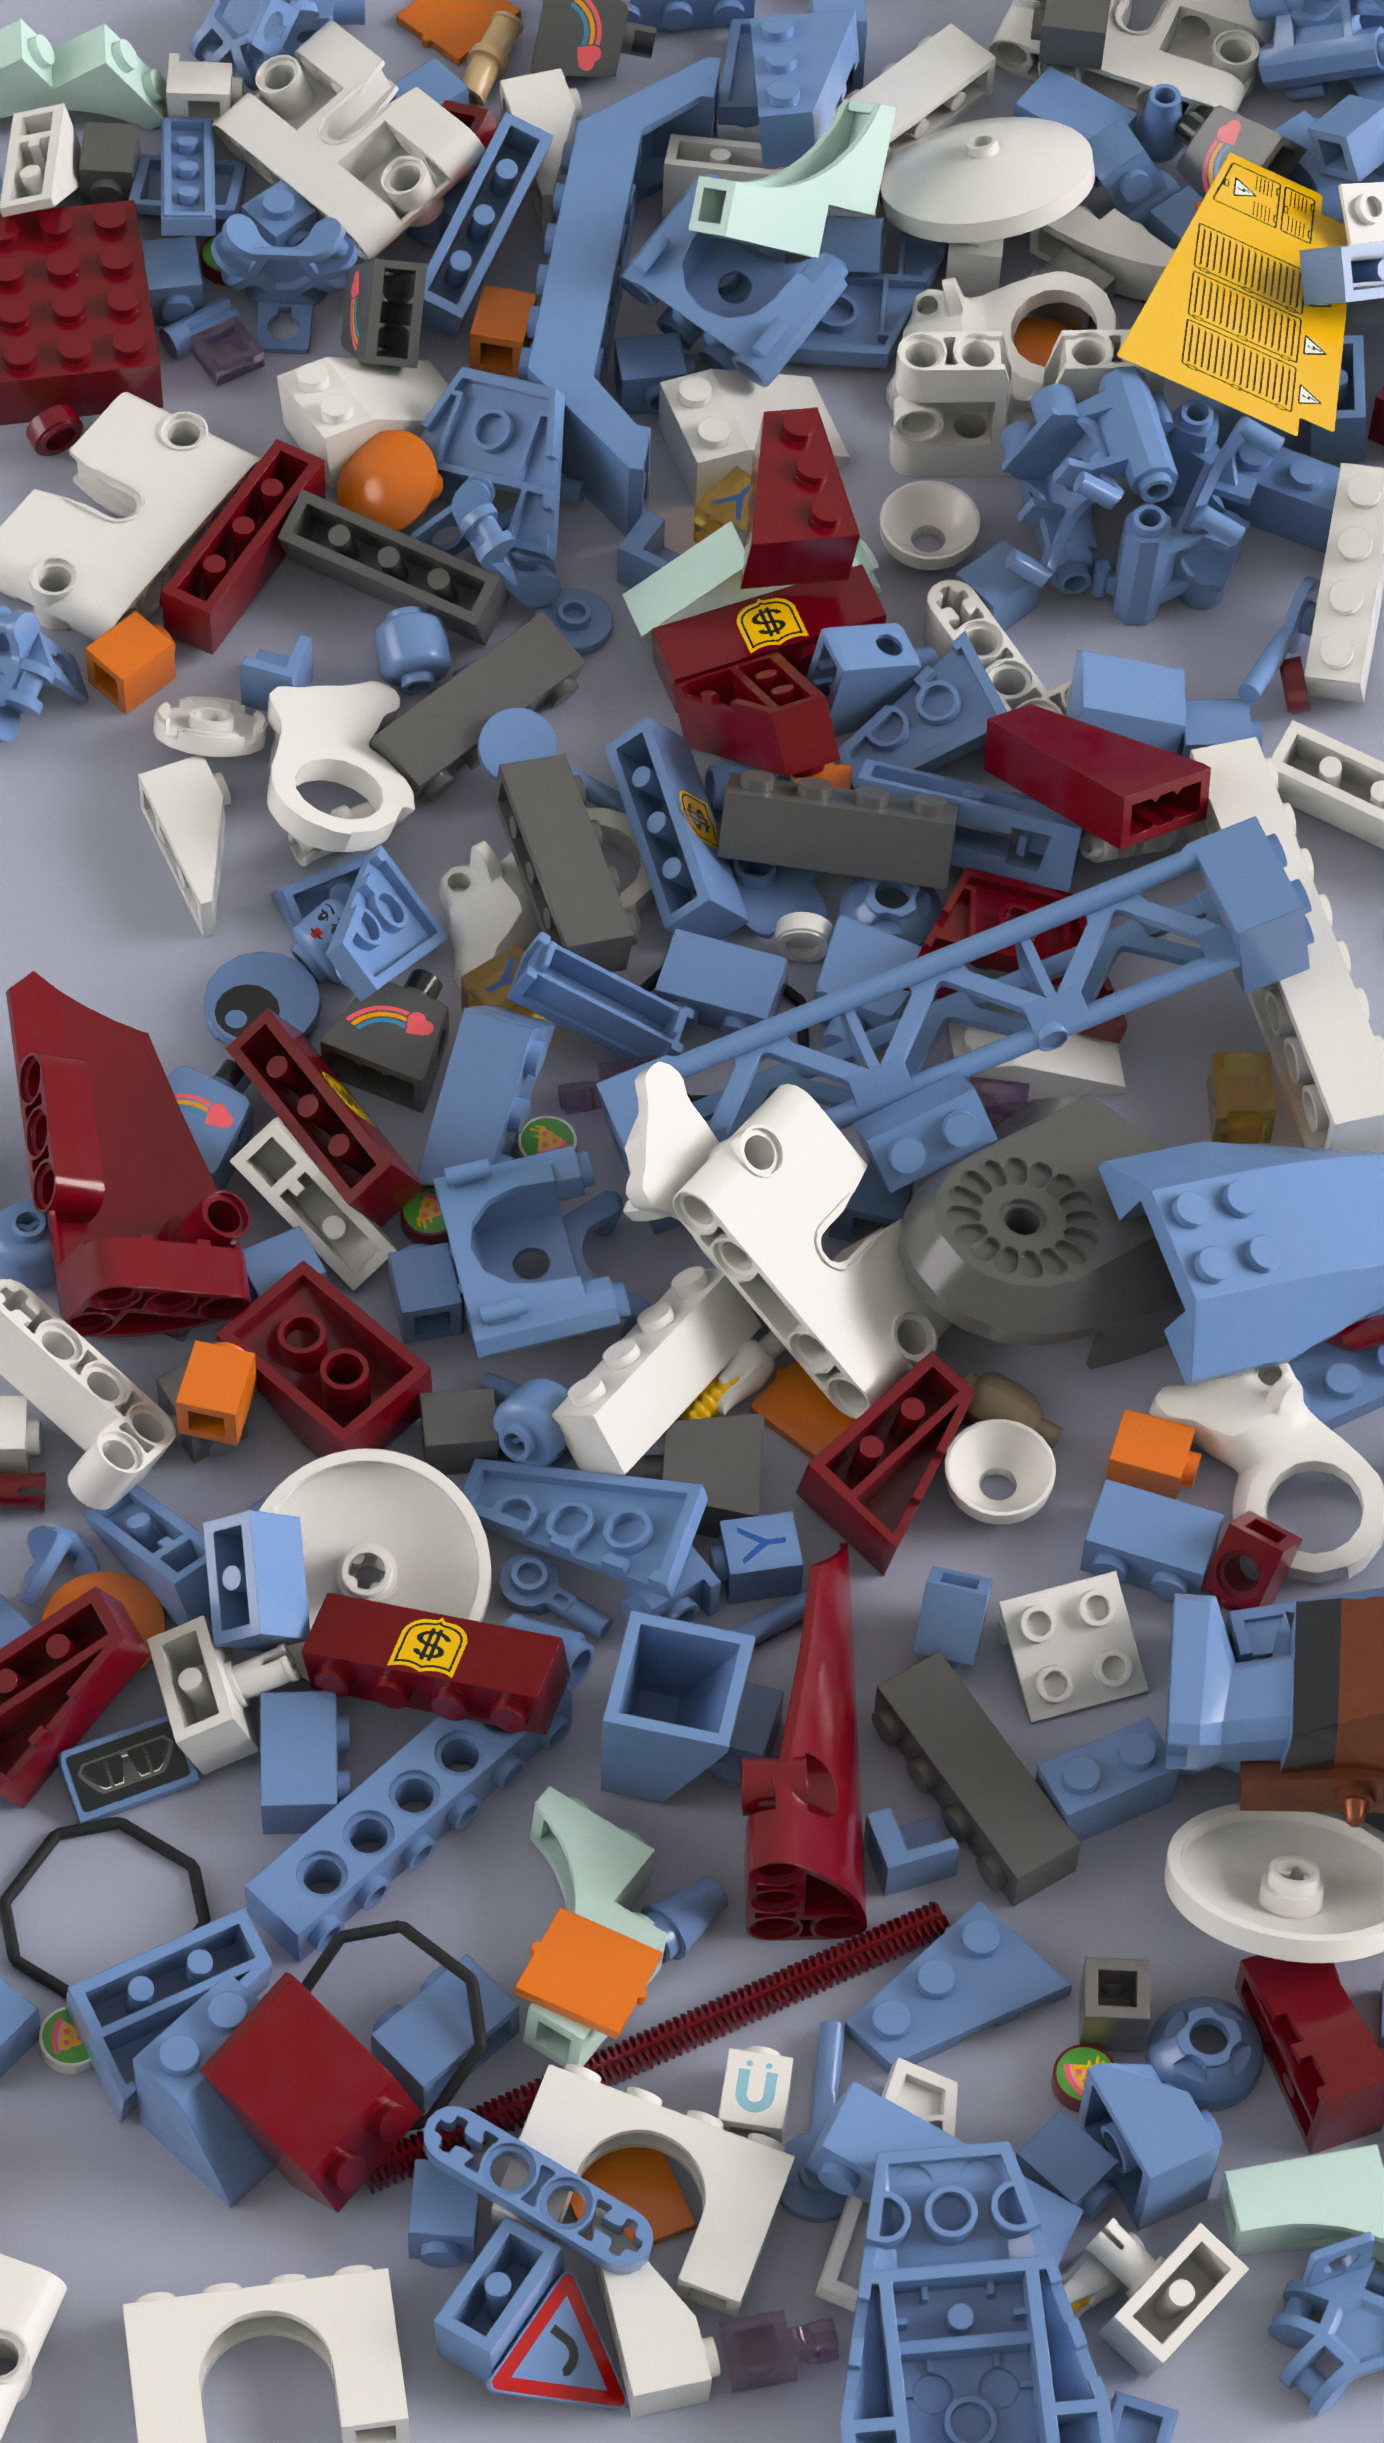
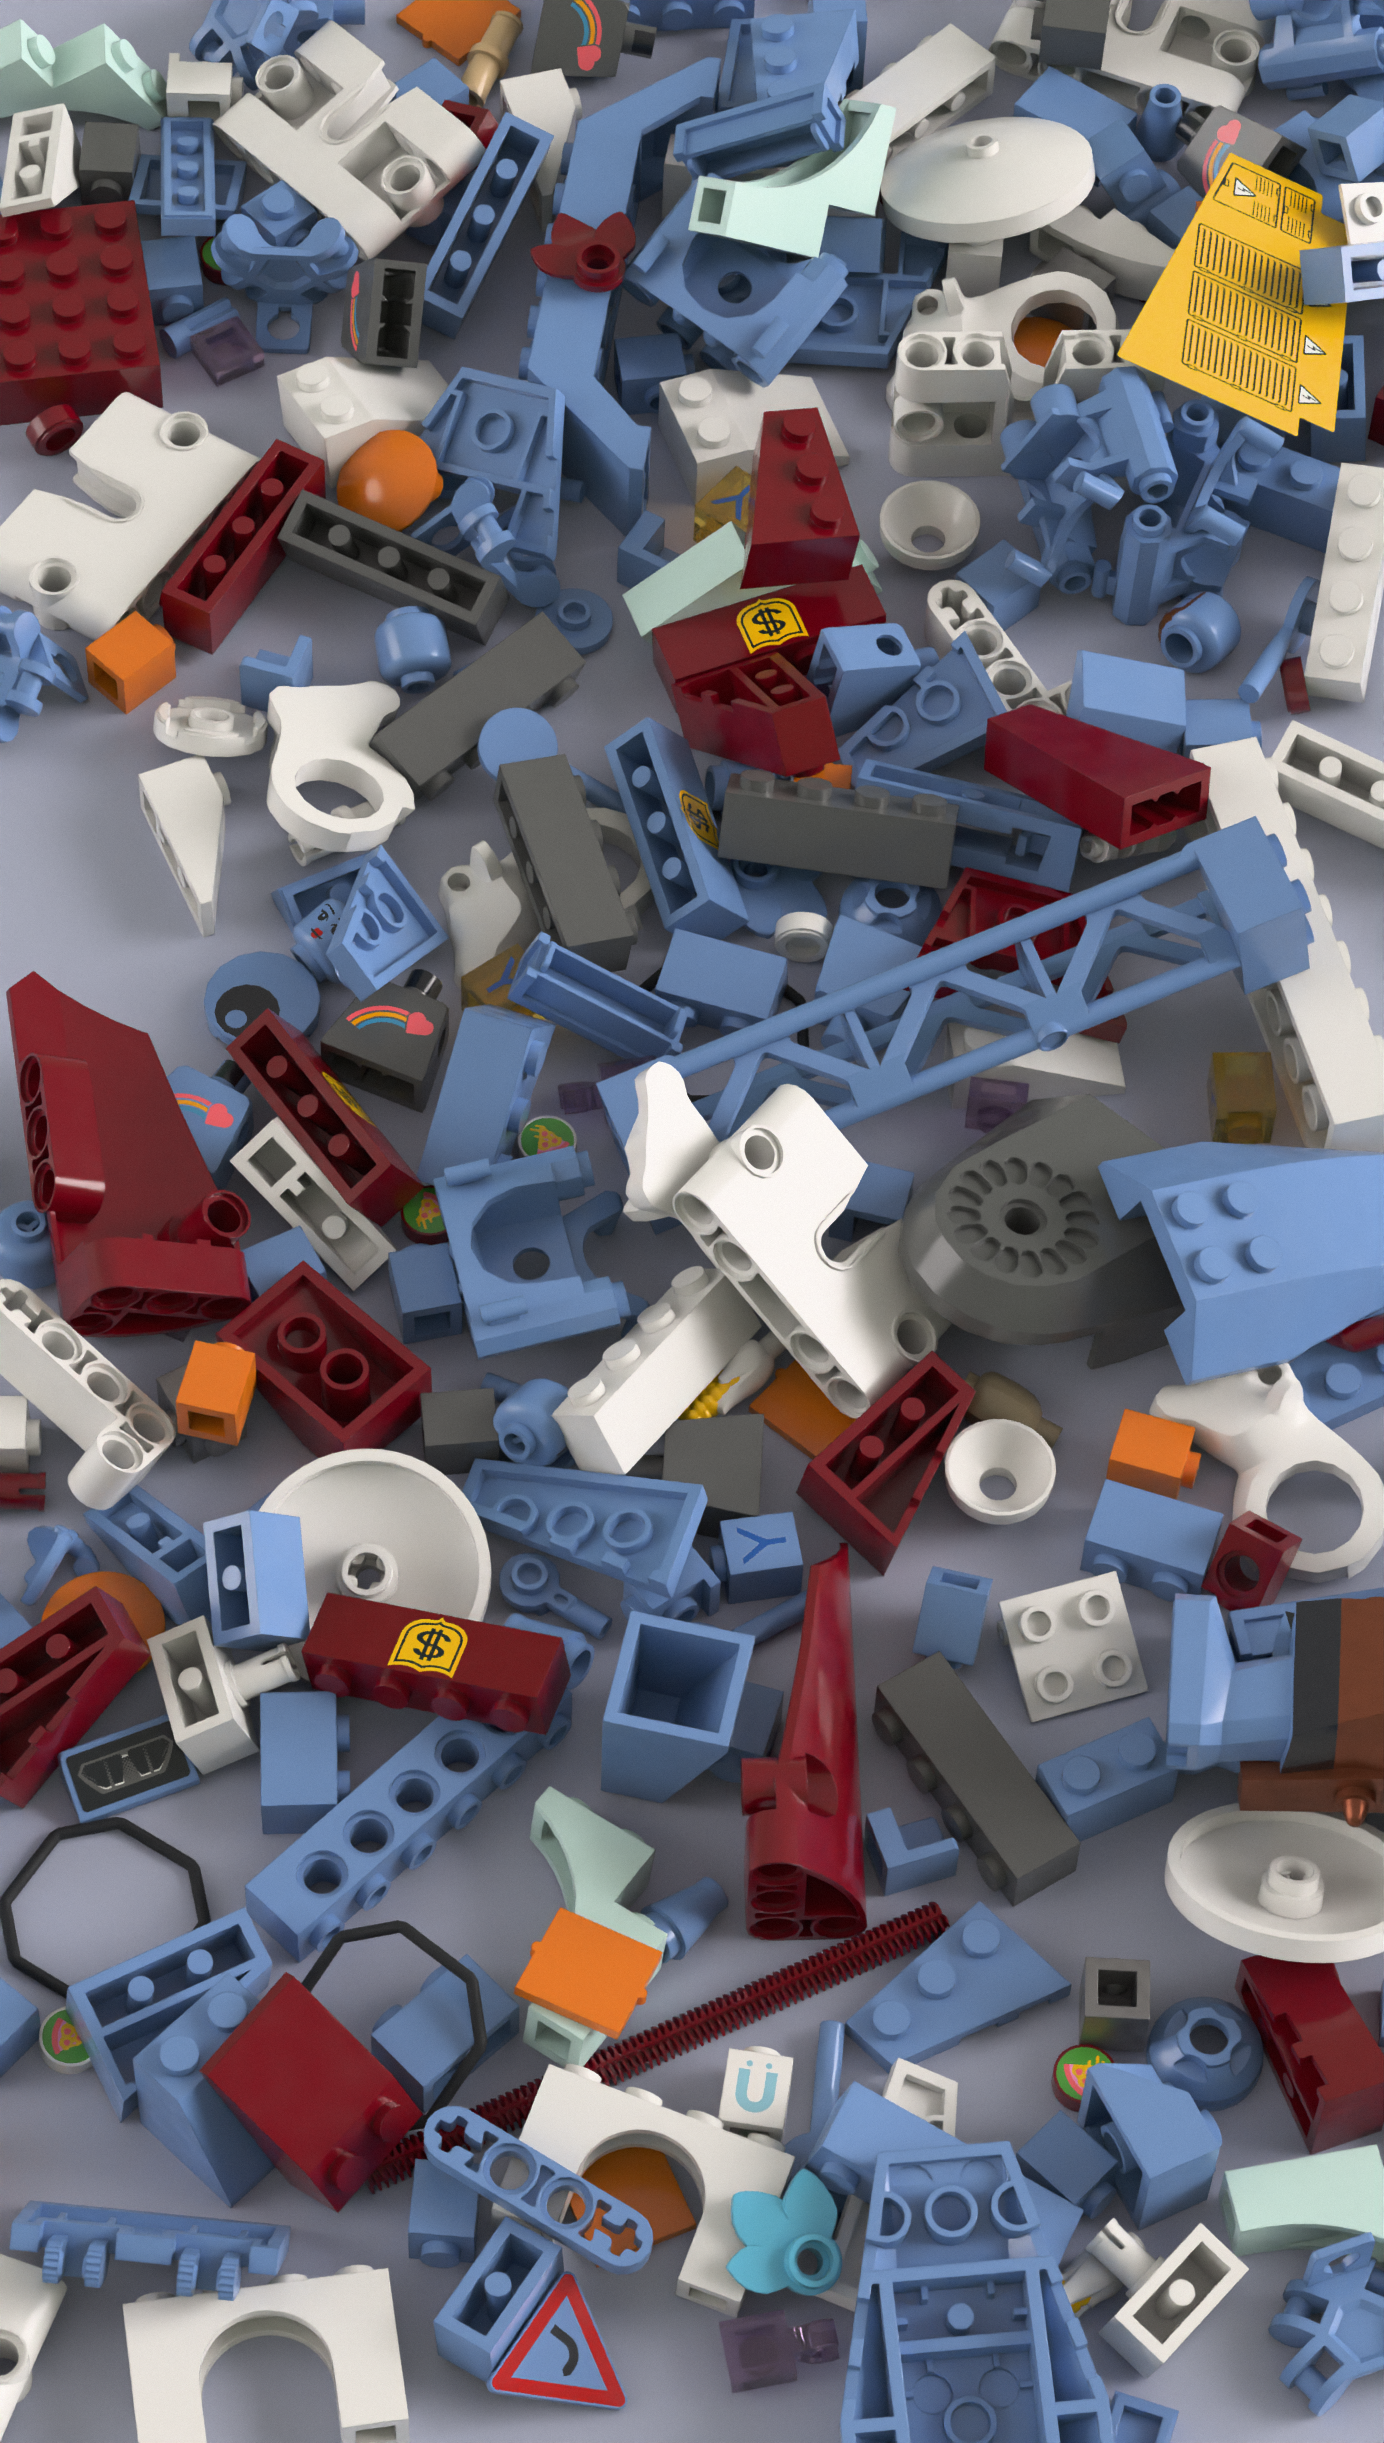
orange brick [470,285,537,377] -> none
white slope [587,2208,720,2418] -> none
medium blue brick [852,1071,998,1193] -> none
none -> medium blue hinge [9,2200,291,2301]
none -> dark red plate [530,211,636,293]
none -> medium blue container [673,82,846,185]
none -> medium azure plate [726,2169,842,2296]
none -> medium blue head [1158,591,1241,673]

